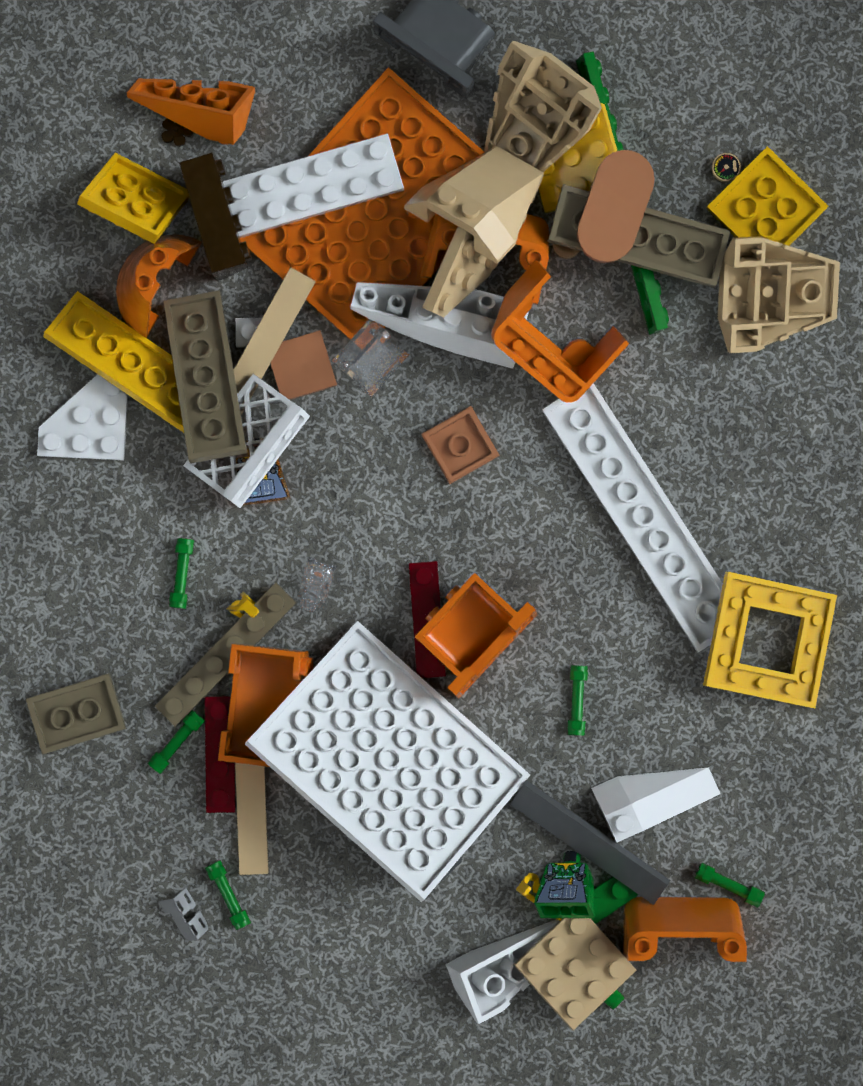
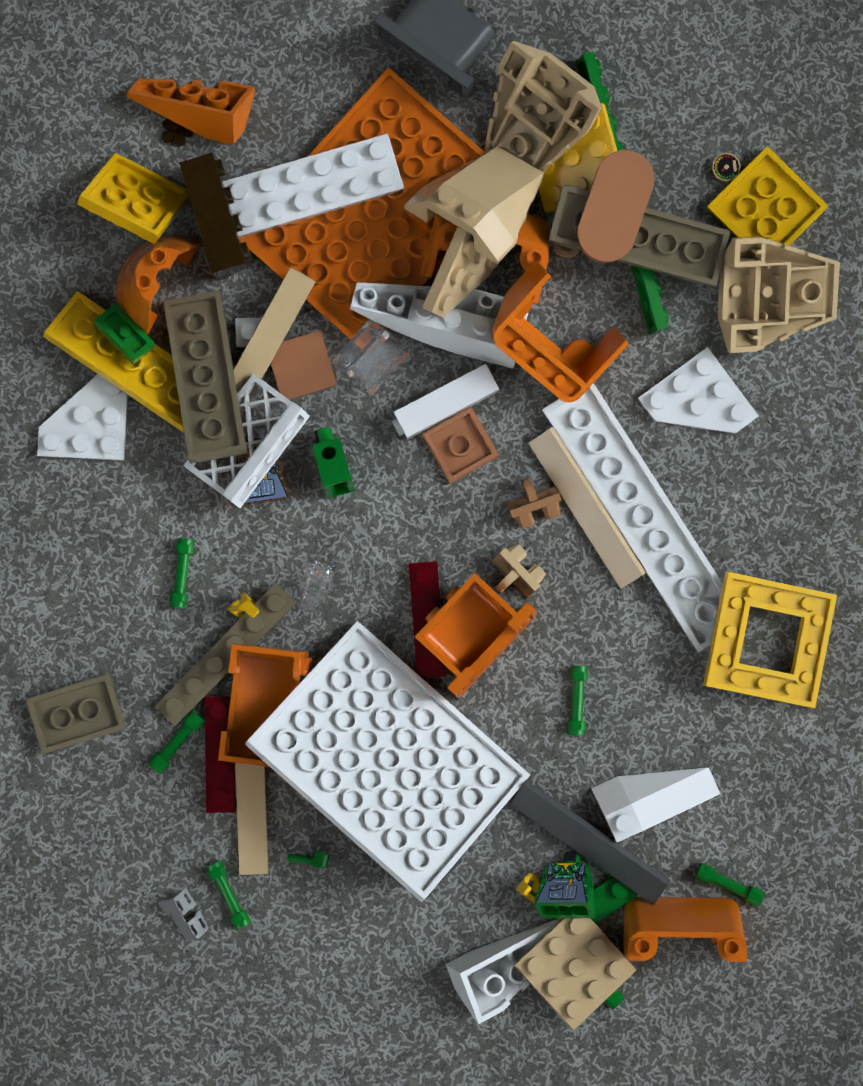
none -> green plate [94,303,155,365]
none -> green hand [288,850,330,868]
none -> green torso [312,427,355,499]
none -> white brick [392,364,499,440]
none -> tan hips [492,544,546,599]
none -> medium nougat hips [506,478,562,529]
none -> tan tile [528,427,646,589]
none -> white plate [638,347,759,434]

